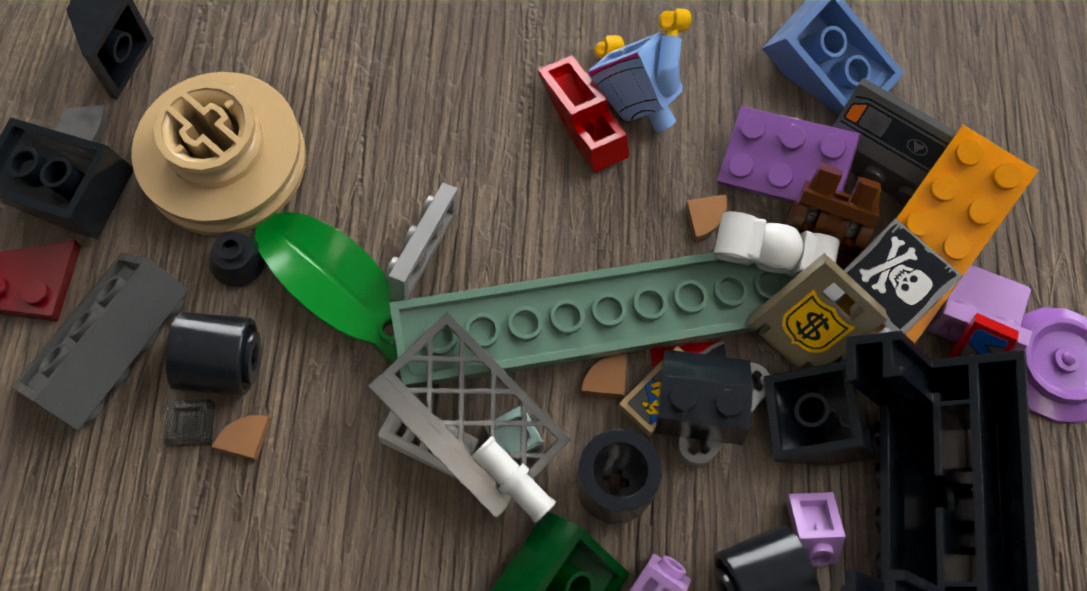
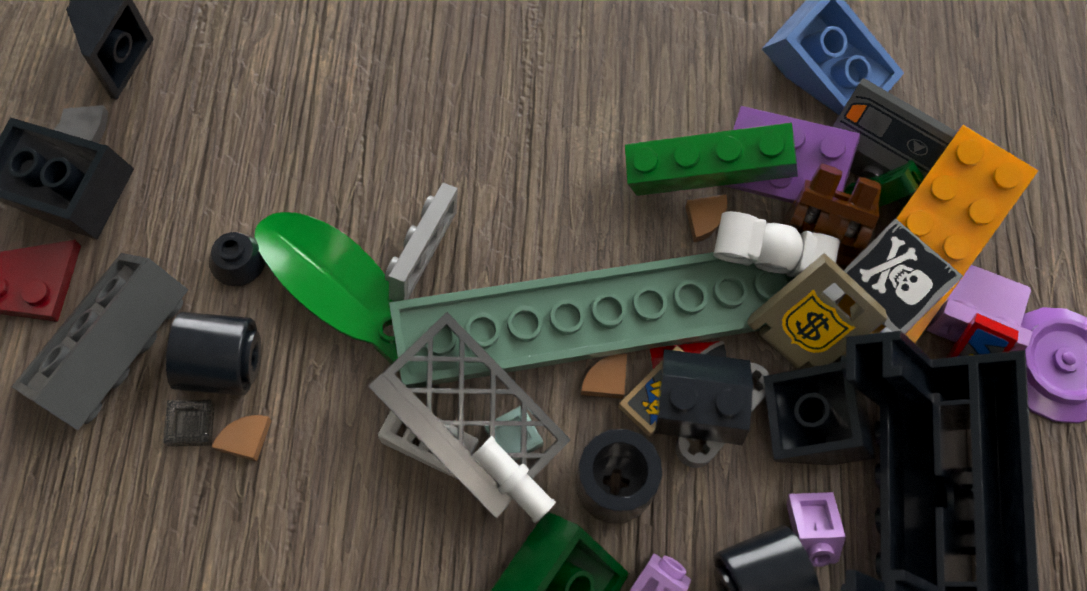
tan wheel [132,72,306,236] -> none
red slope [538,56,629,173] -> none
light blue torso [587,8,692,133] -> none
none -> green brick [625,122,798,196]
none -> dark green piece [843,160,924,207]

